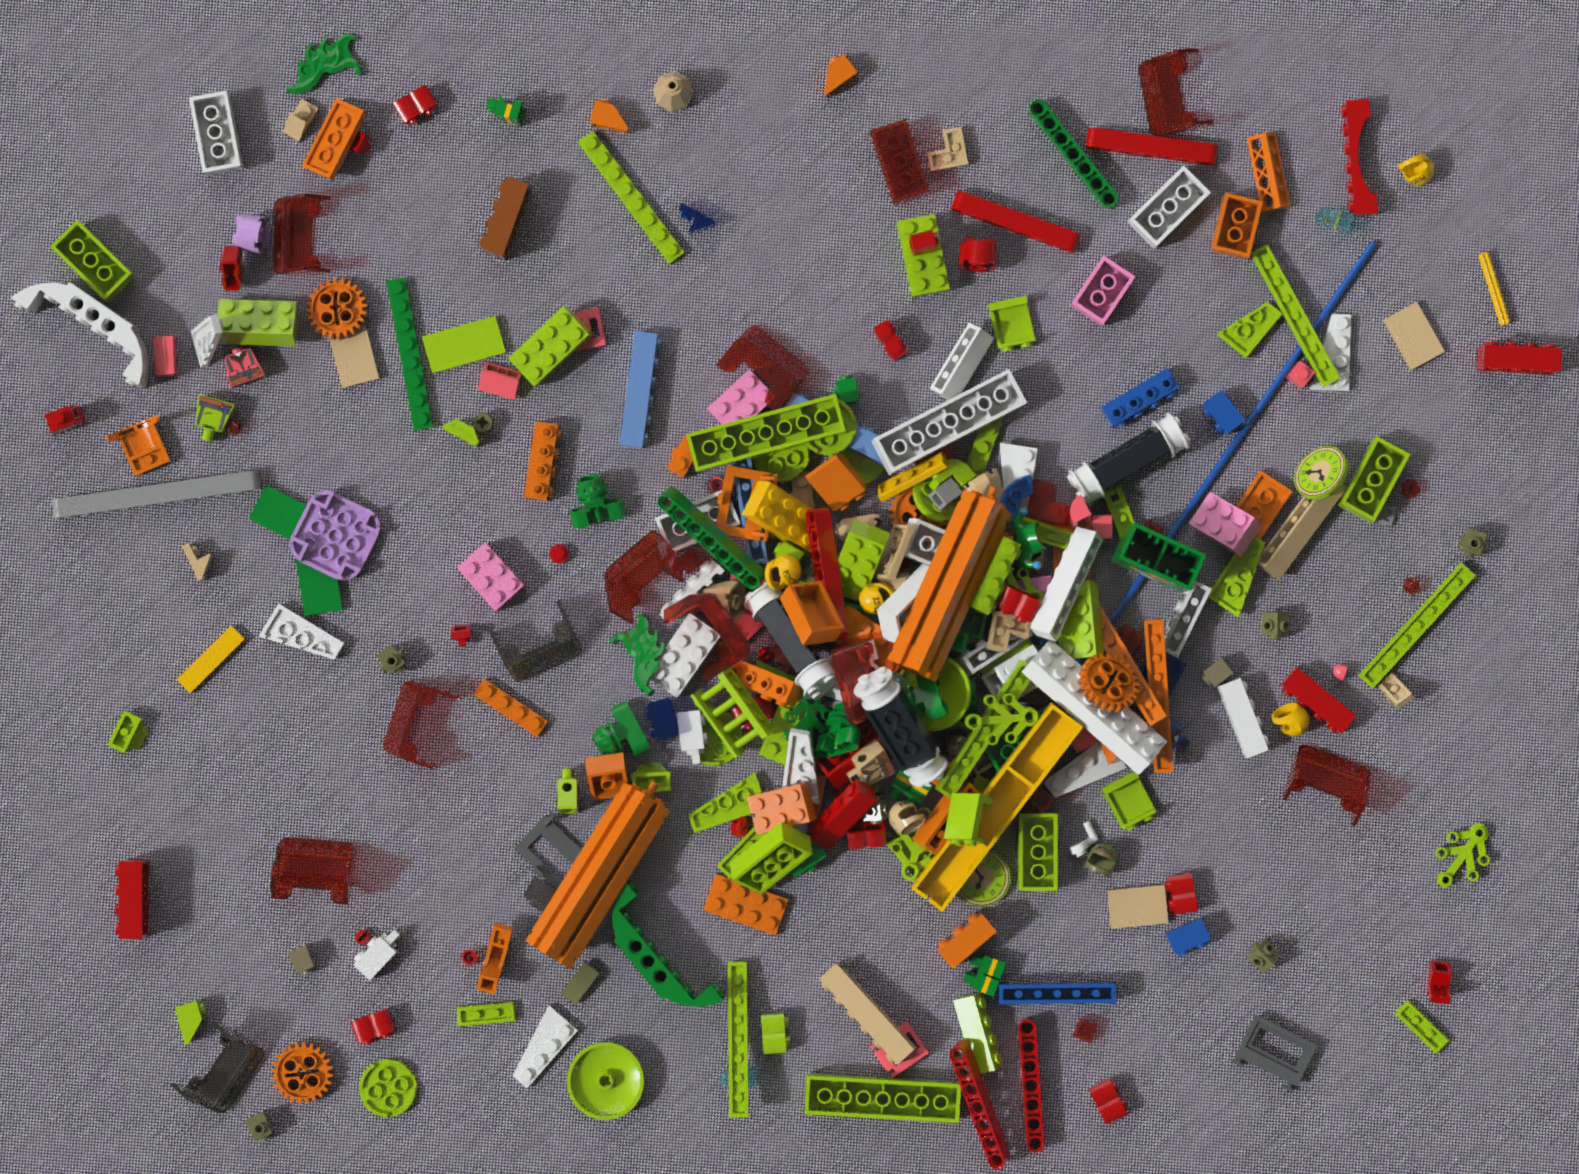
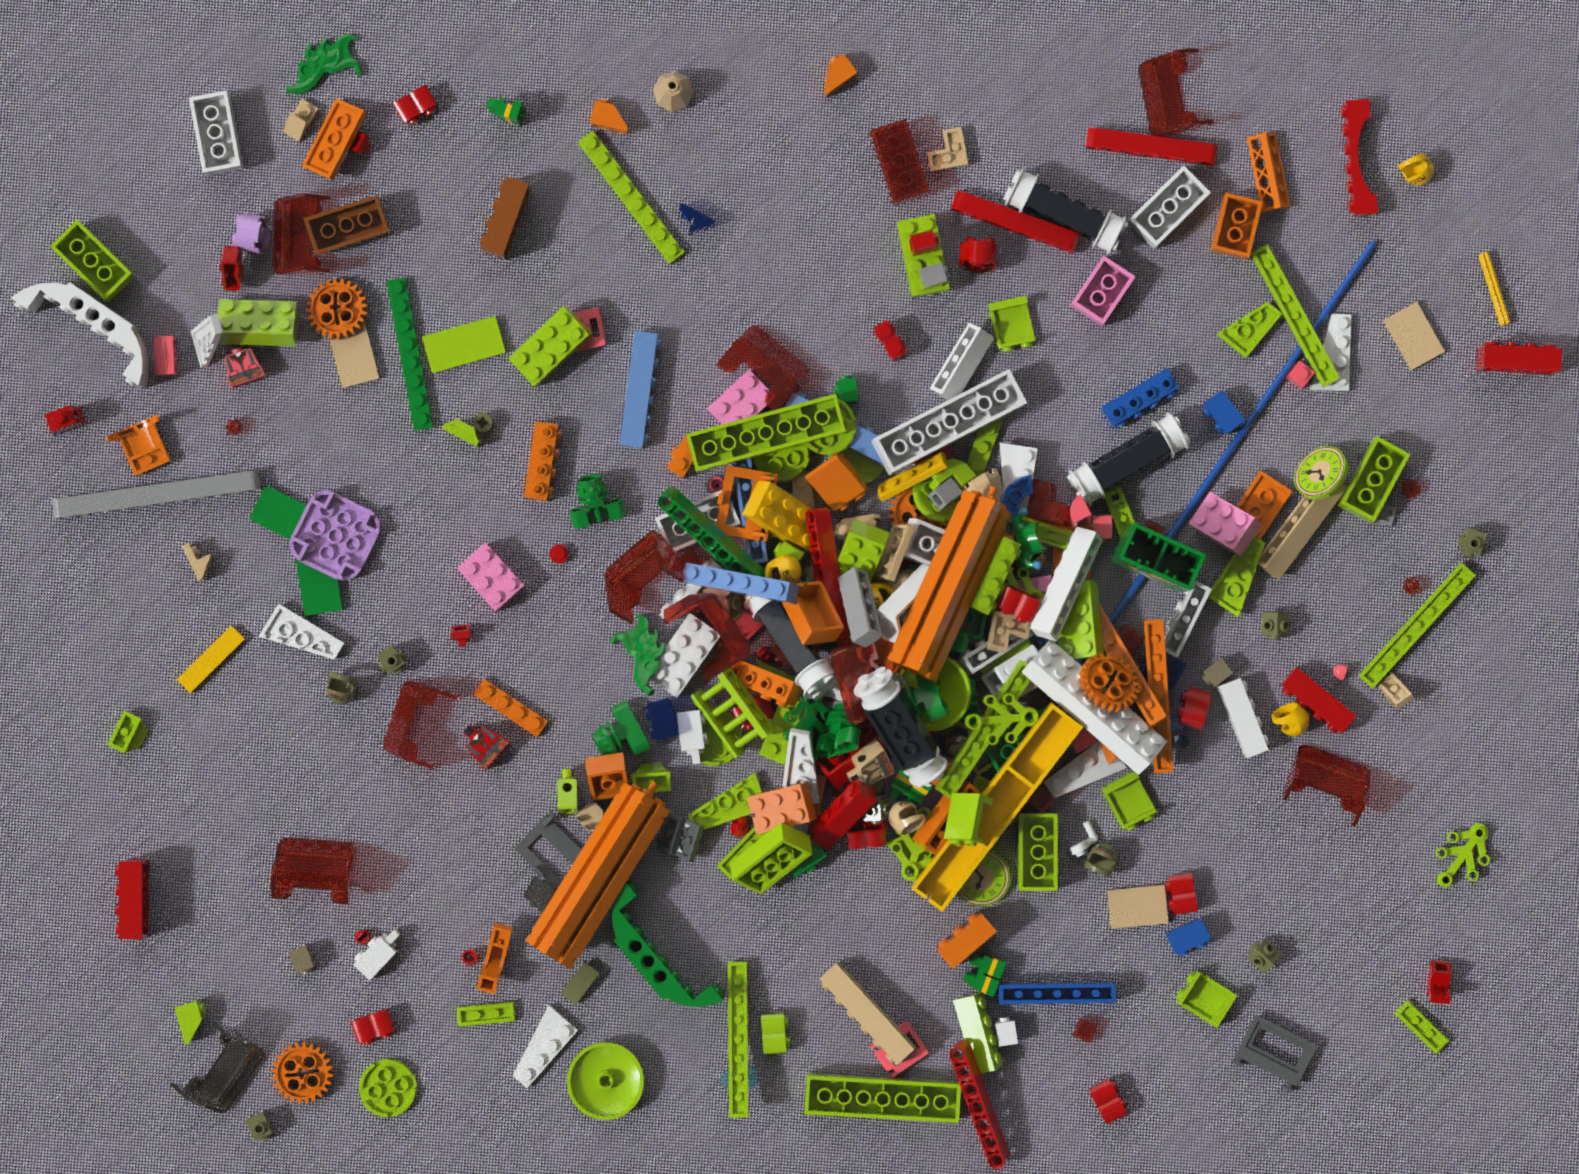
torso [196,395,237,442] -> none
coral brick [478,362,522,400] -> none
clear smoke windscreen [489,600,582,681] -> none
orange plate [703,874,788,936] -> none
red beam [1018,1018,1044,1153] -> none
green beam [1028,100,1118,209] -> none
clear light blue leg [1315,207,1354,235] -> none
none -> dark orange brick [303,195,389,256]
none -> olive helmet [326,672,357,705]
none -> torso [463,724,511,770]
none -> tan piece [575,803,603,832]
none -> dark grey slope [656,812,704,862]
none -> medium blue brick [682,563,799,604]
none -> light grey brick [838,567,882,648]
none -> light grey brick [919,262,949,290]
none -> white brick [994,1016,1018,1047]
none -> brick [1003,167,1128,255]
none -> lime panel [1175,970,1237,1028]
none -> red brick [1177,686,1211,730]

